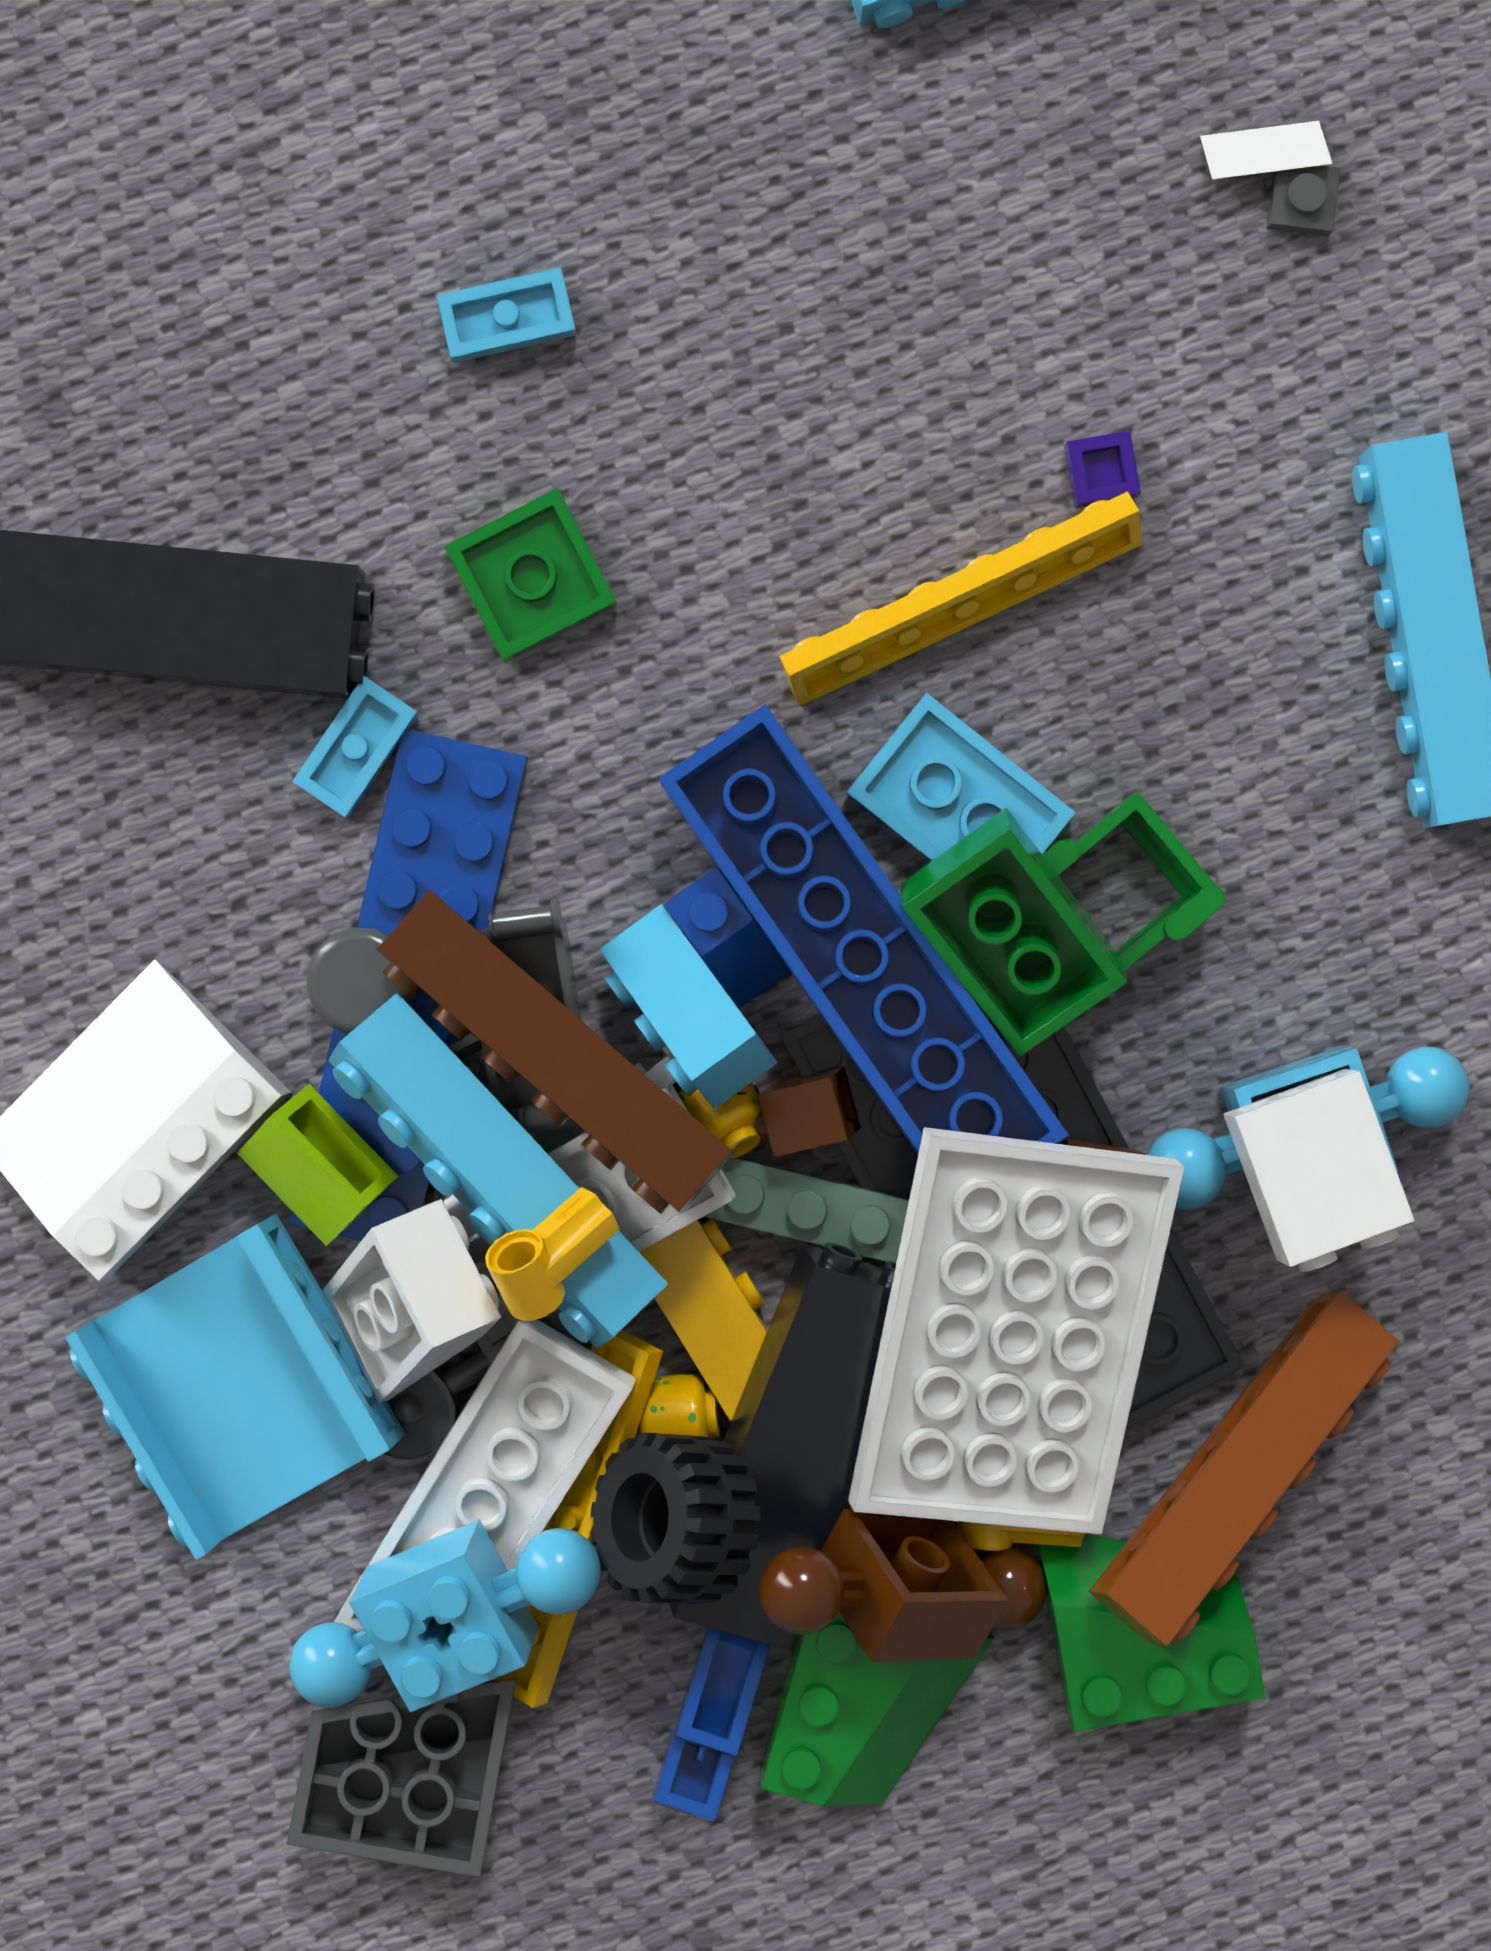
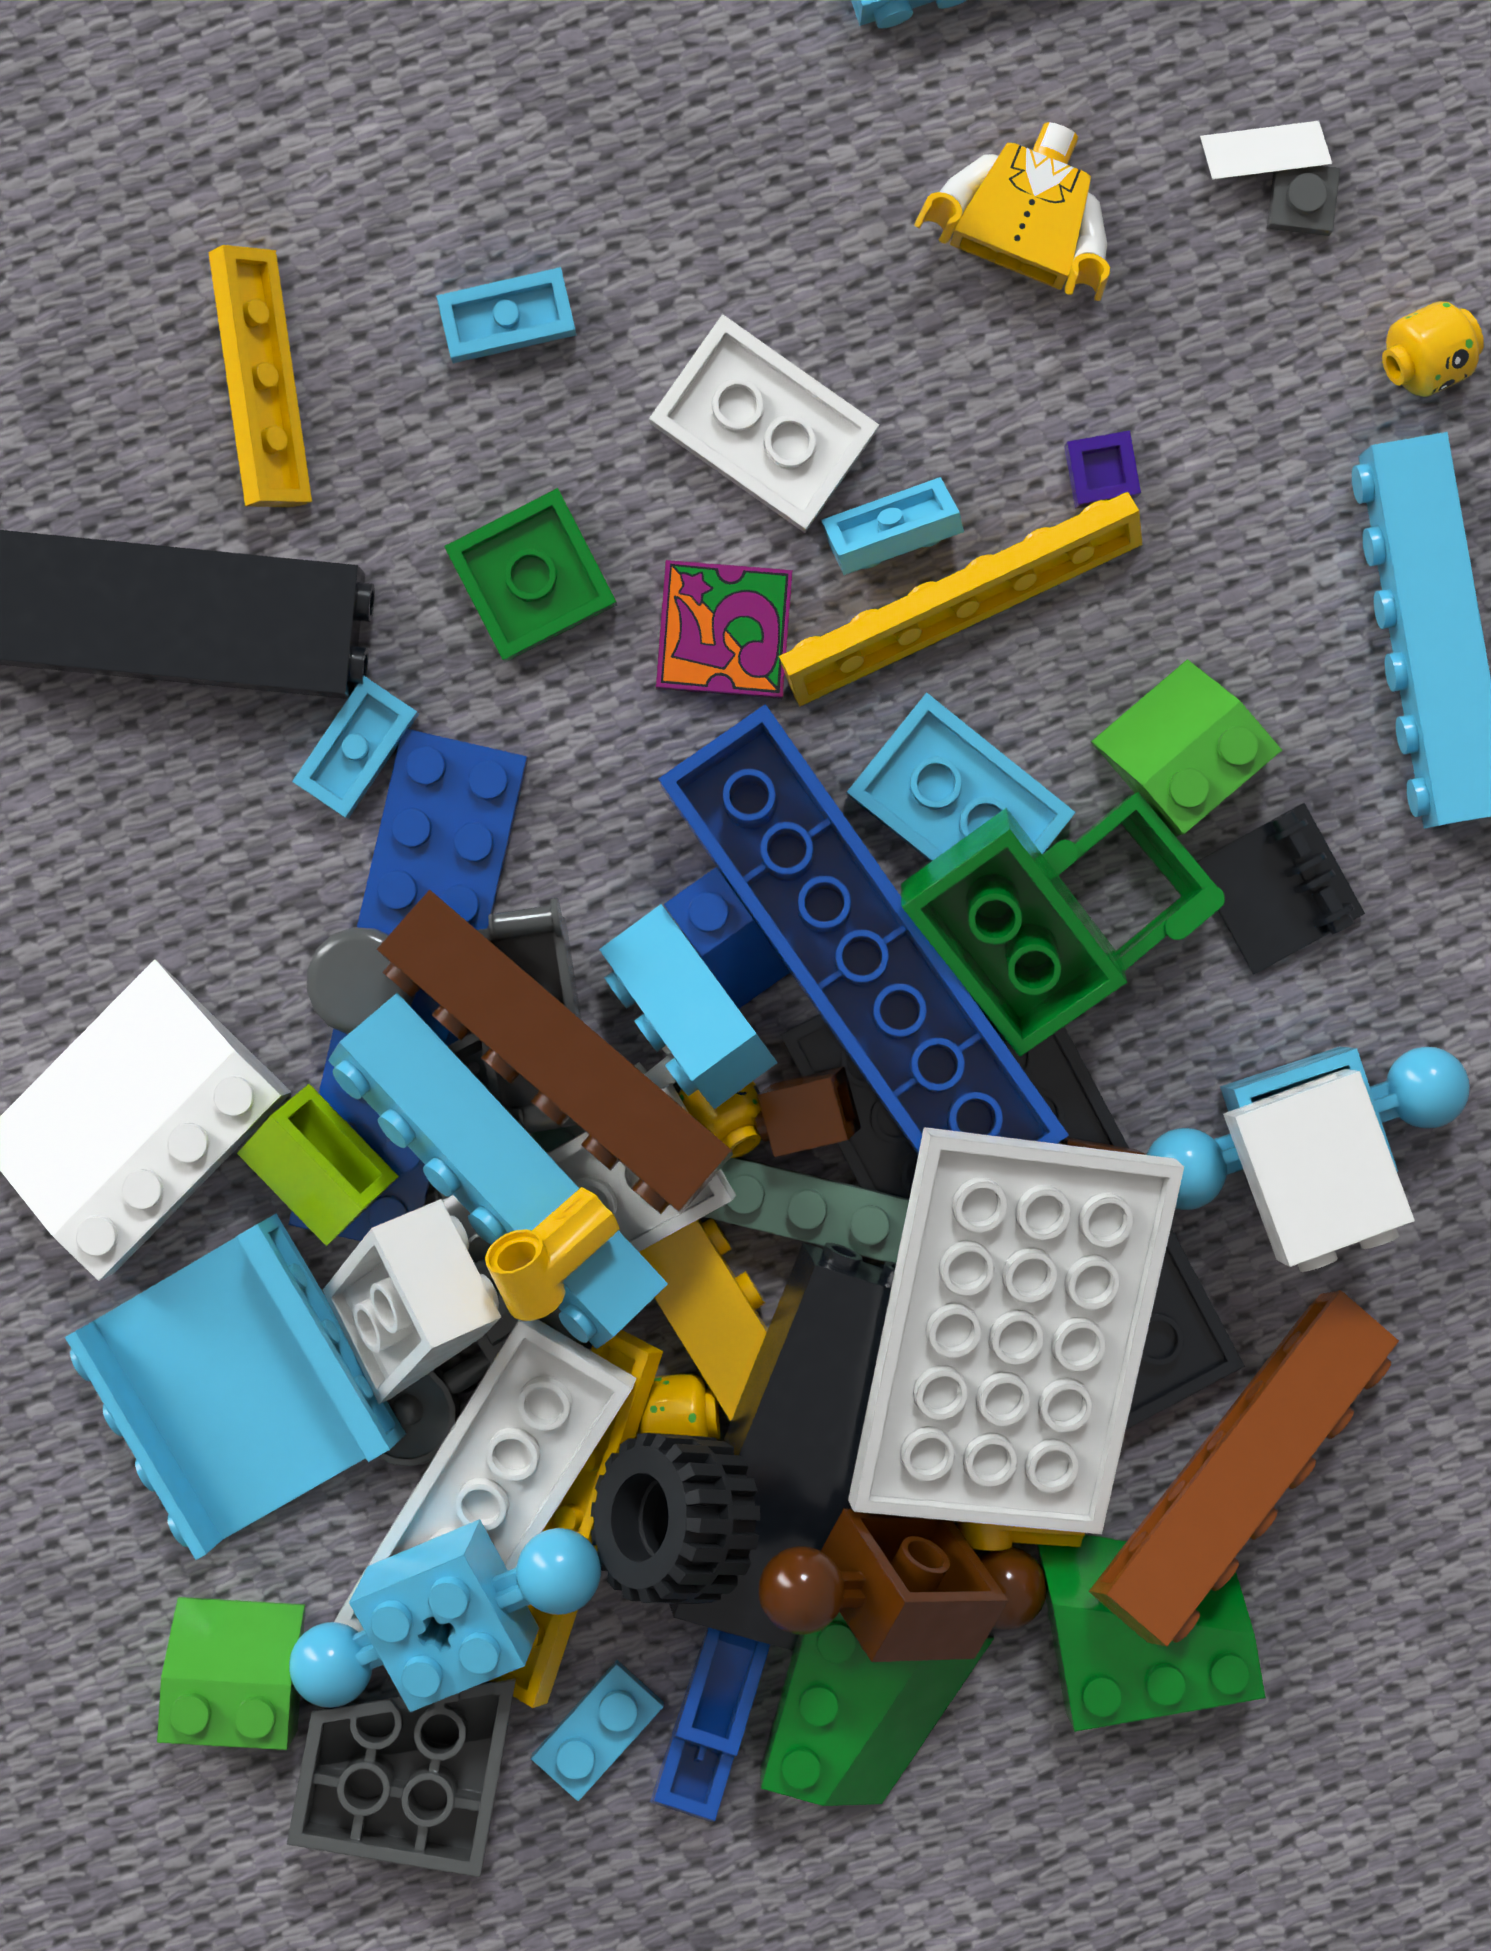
none -> bright green slope [157,1597,305,1750]
none -> yellow plate [208,245,312,507]
none -> medium azure plate [531,1660,664,1801]
none -> white plate [649,314,879,533]
none -> tile [656,560,793,699]
none -> medium azure plate [821,477,964,575]
none -> yellow torso [914,122,1110,301]
none -> bright green slope [1091,659,1282,837]
none -> black hinge [1196,803,1365,975]
none -> yellow head [1382,301,1484,397]

